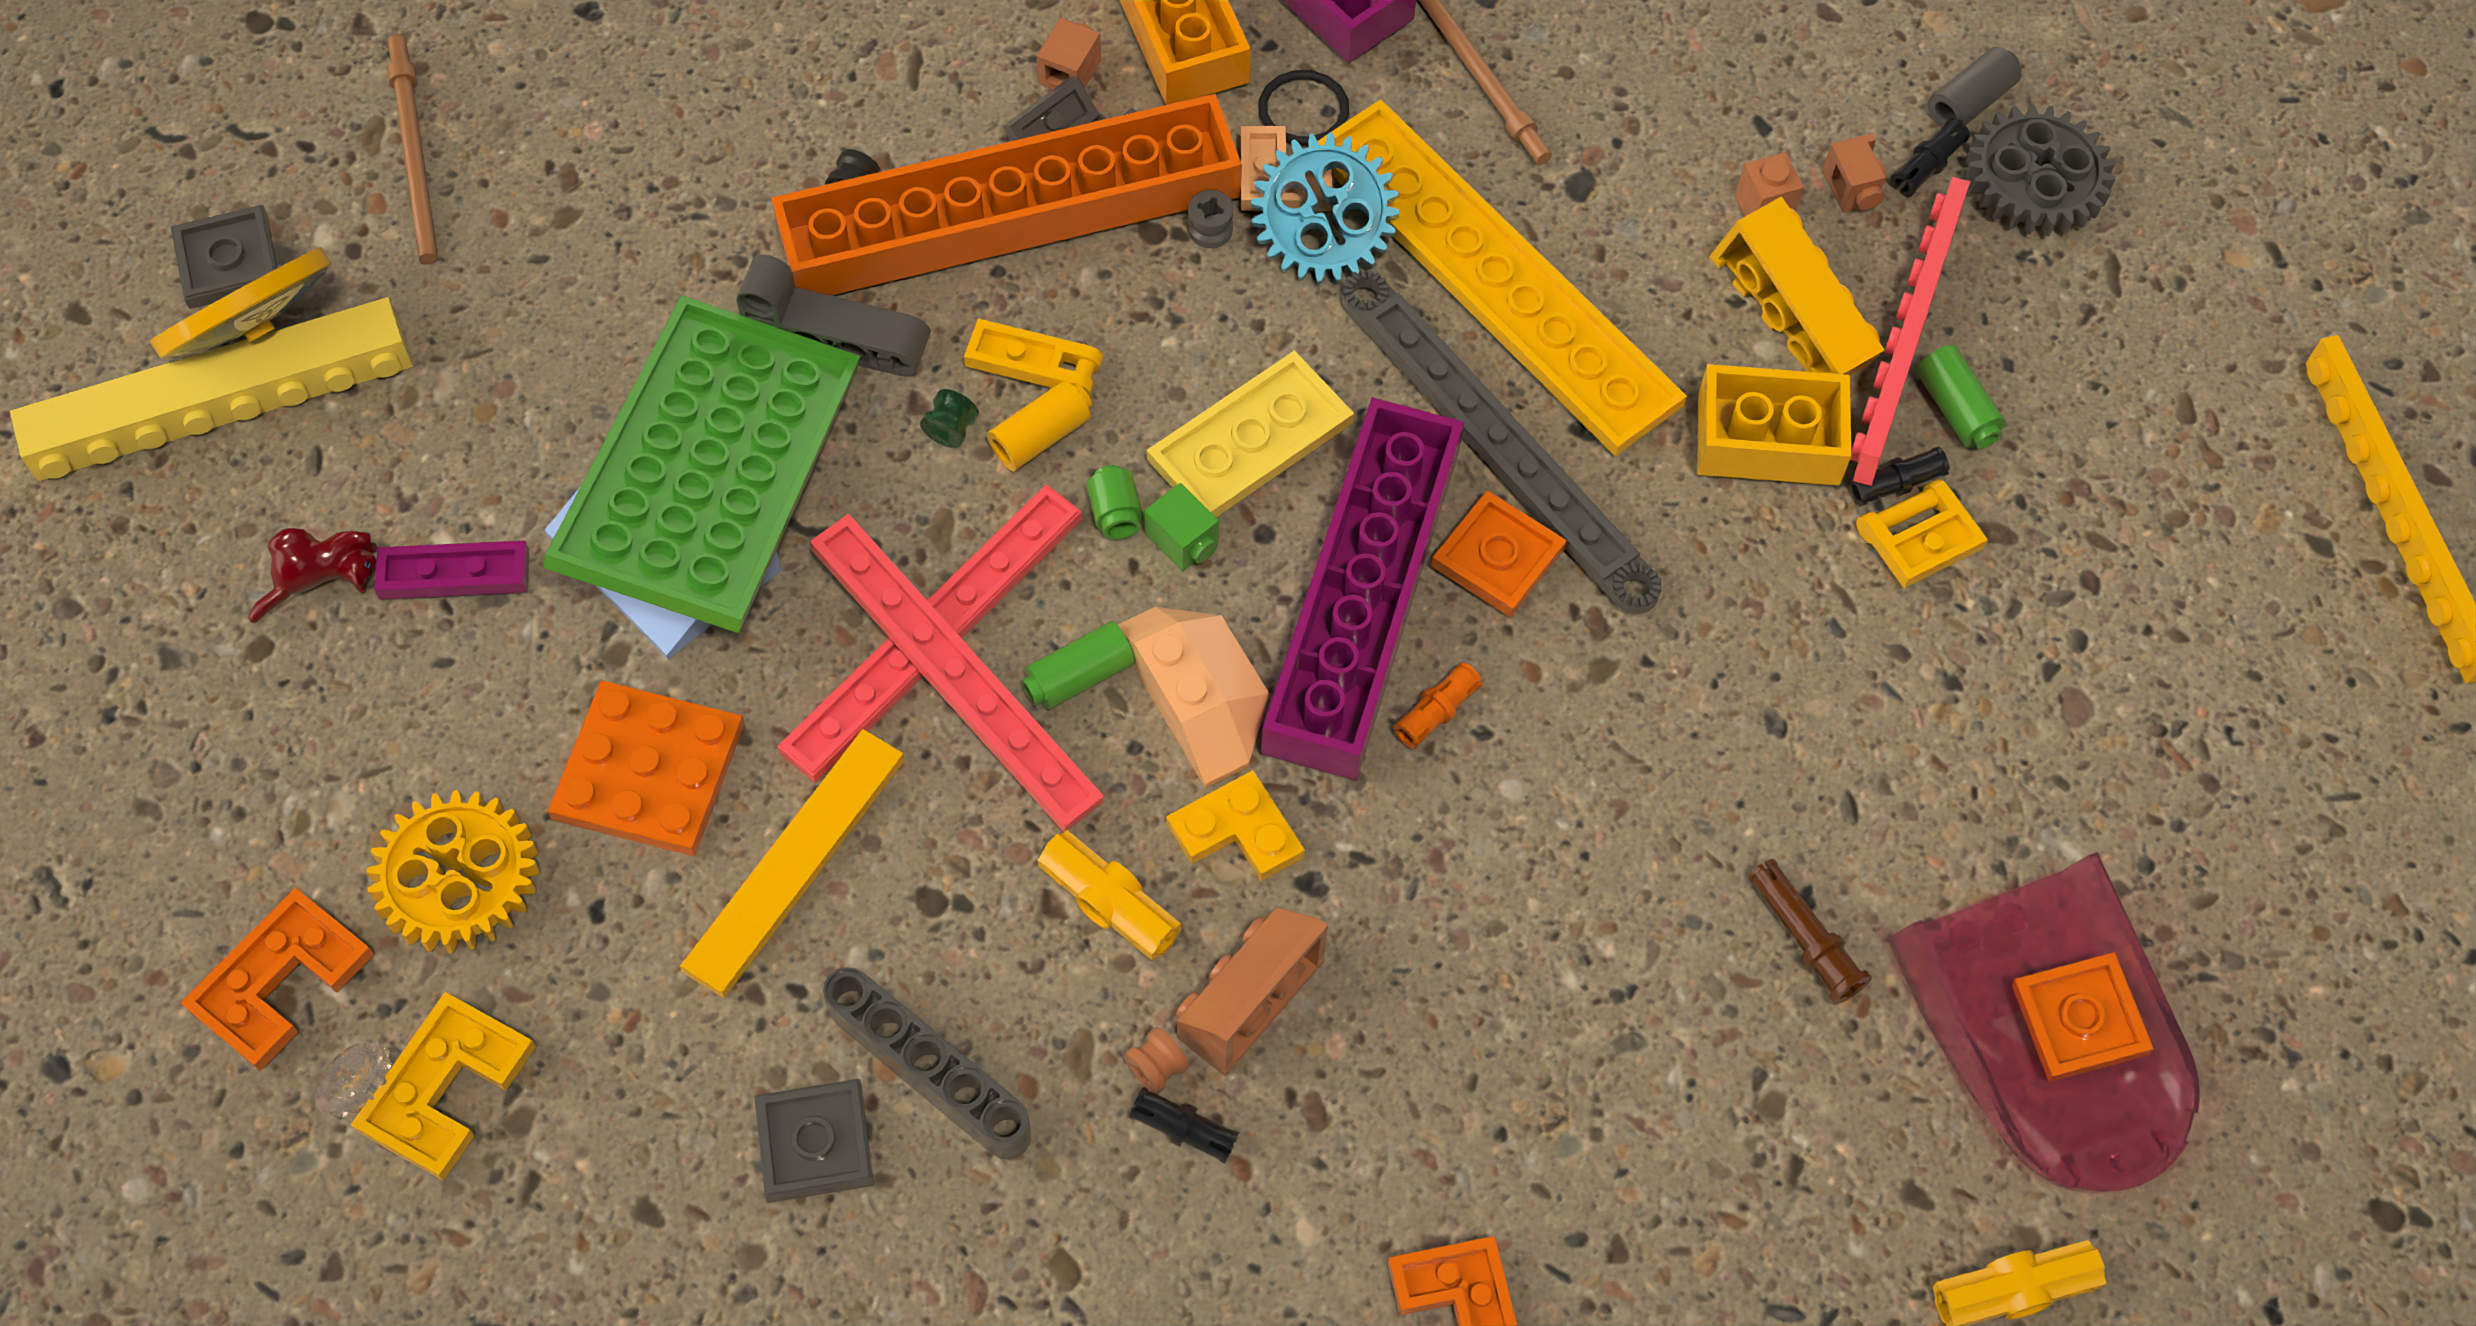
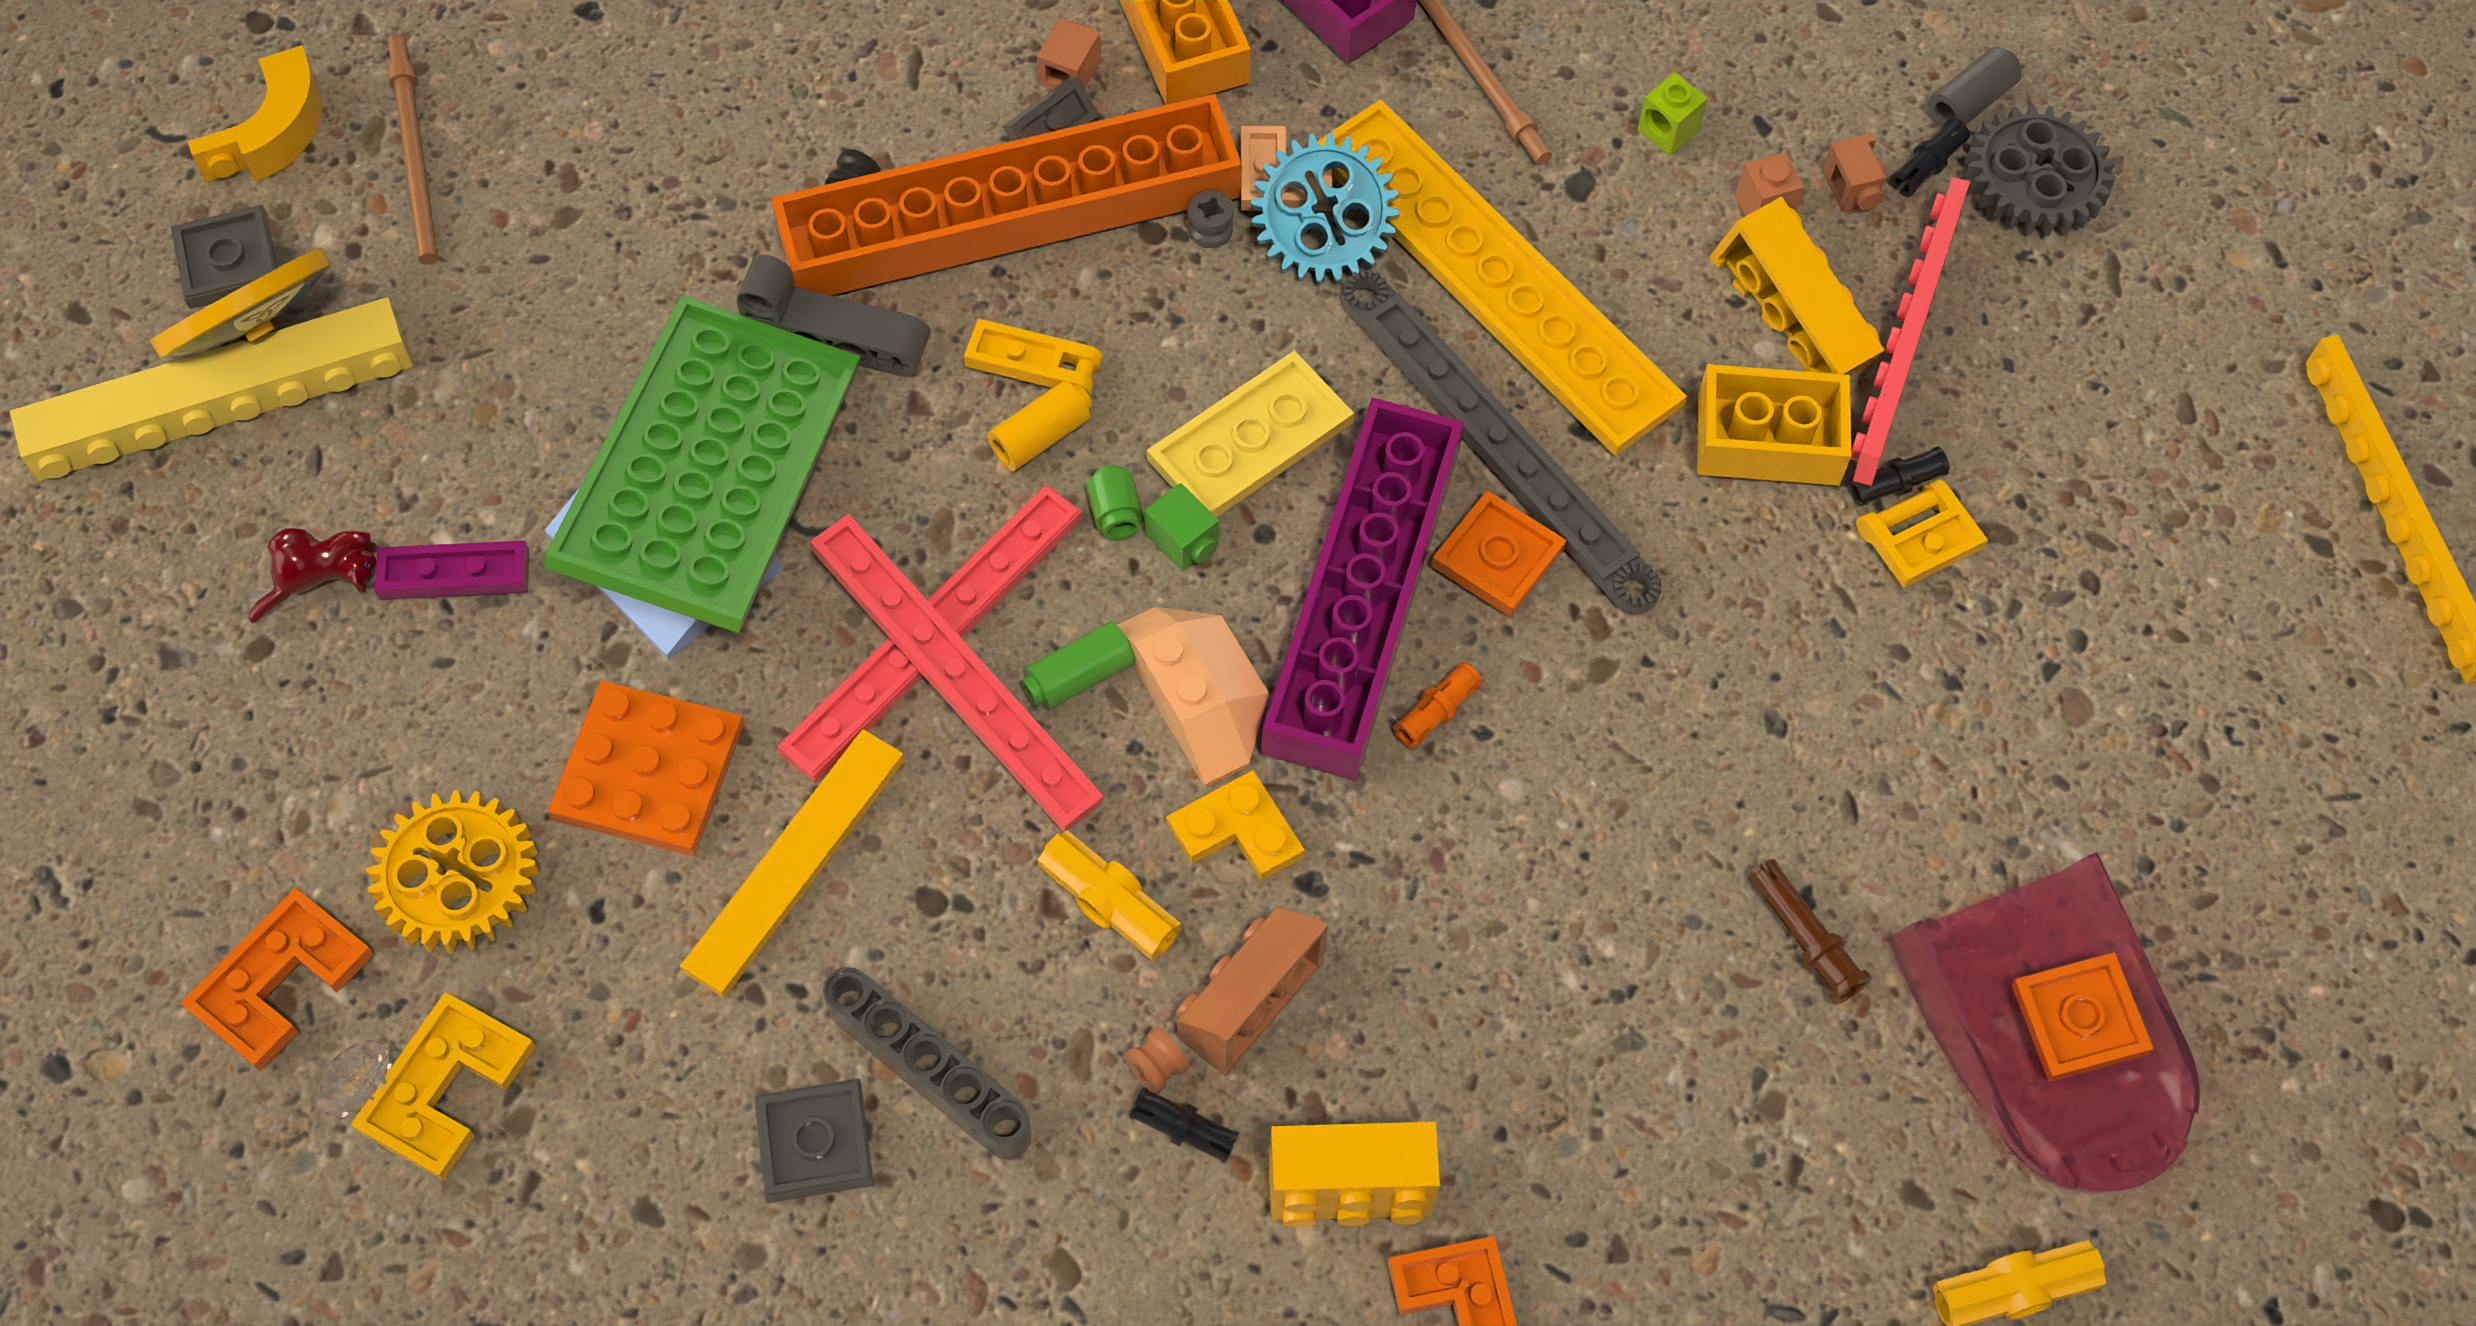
clear green wheel [920,389,979,448] -> none
black piece [1259,70,1349,145] -> none
bright green brick [1916,345,2006,449] -> none
none -> yellow arch [188,45,322,182]
none -> yellow brick [1269,1122,1440,1228]
none -> lime brick [1637,72,1708,156]

